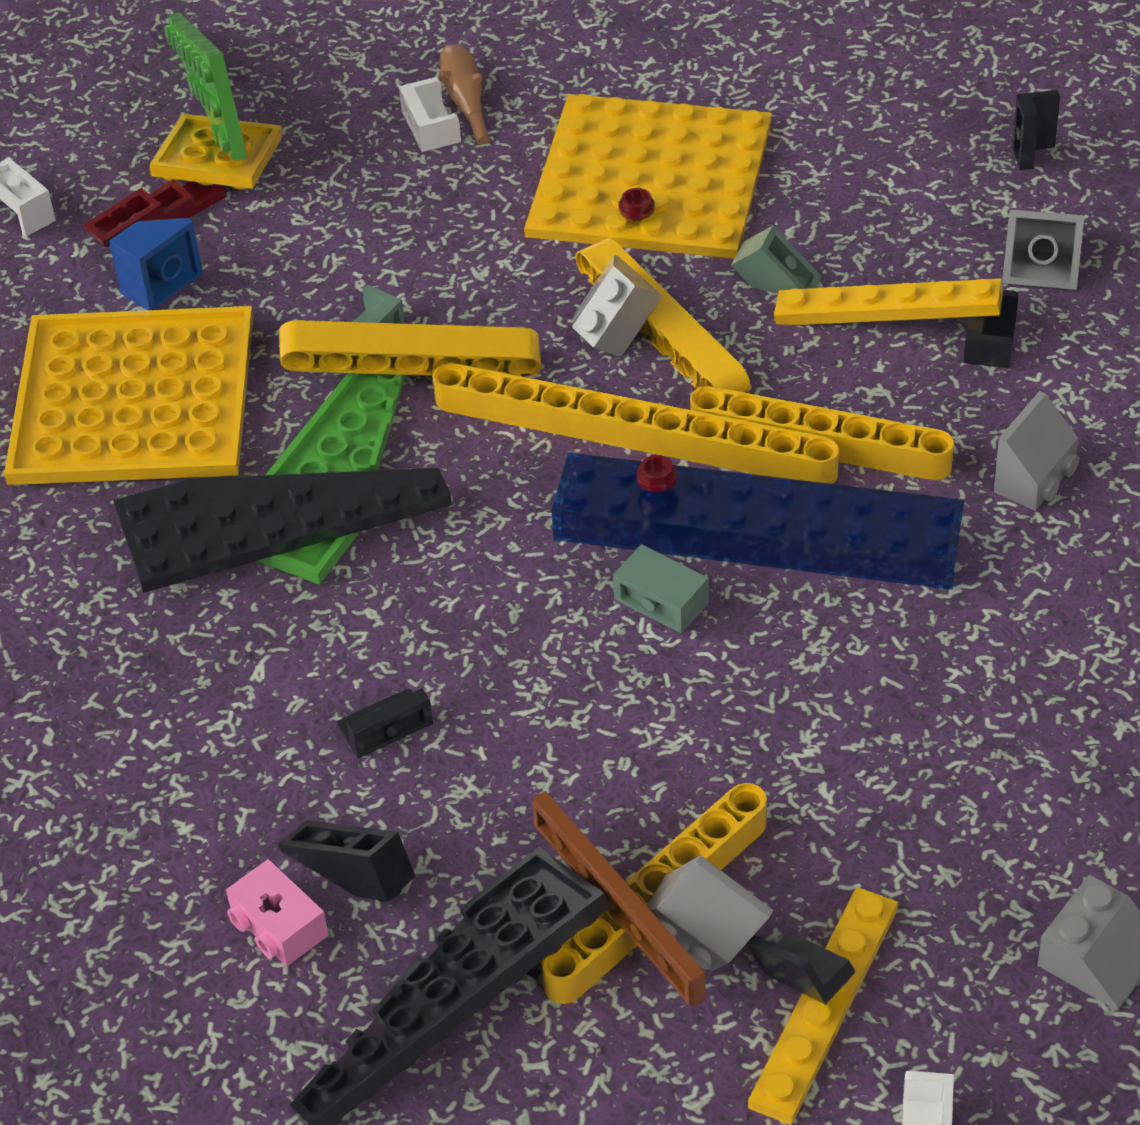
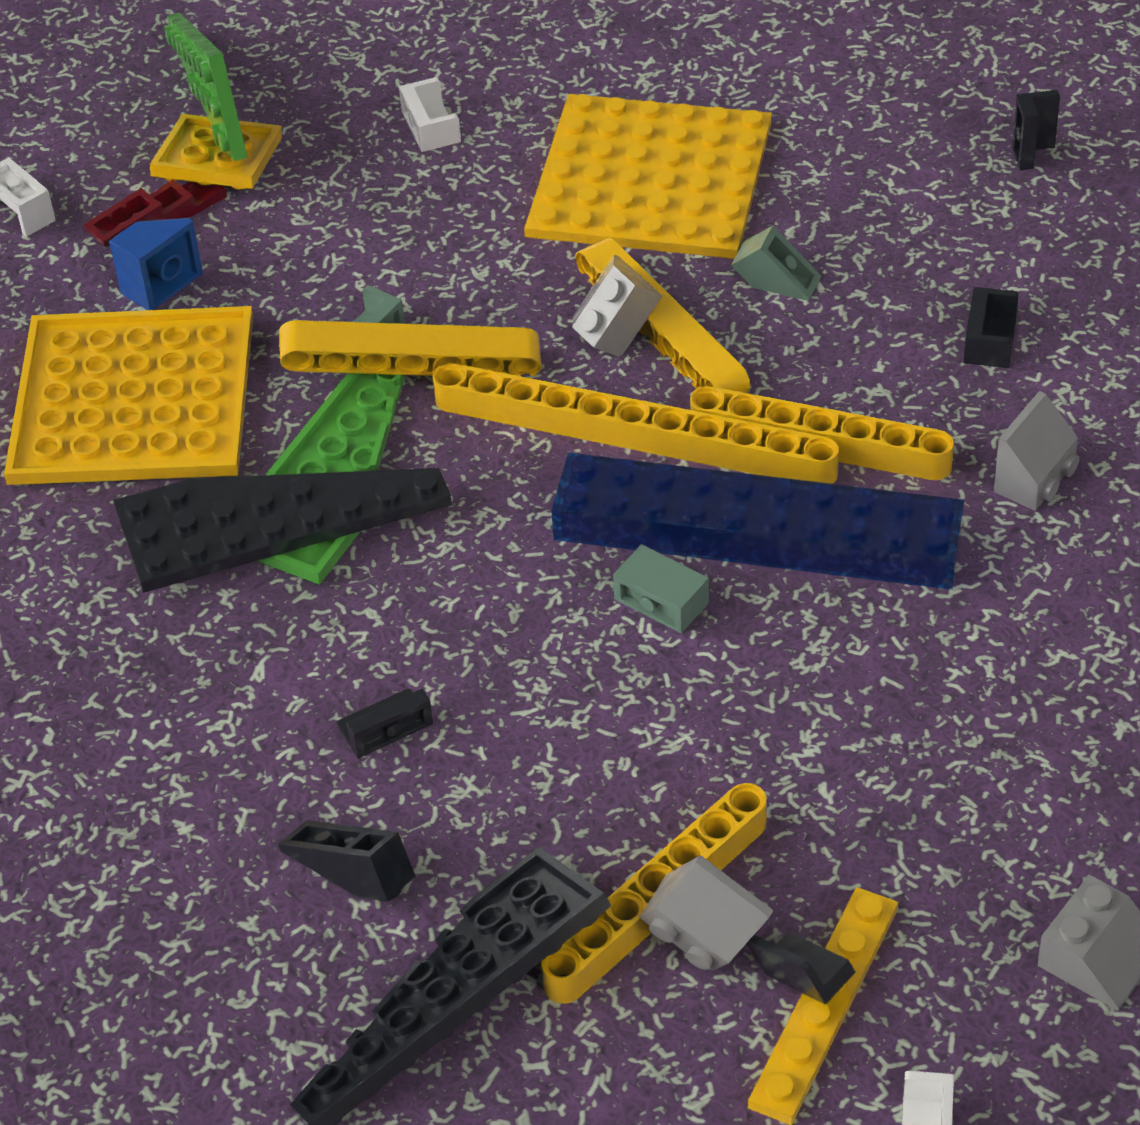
bright pink brick [226,859,329,967] -> none
medium nougat piece [438,44,490,145] -> none
dark orange tile [532,791,706,1007] -> none
dark red plate [619,188,655,221] -> none
dark red plate [637,455,677,492] -> none
yellow plate [774,279,1003,325] -> none
light grey slope [1002,209,1084,290] -> none

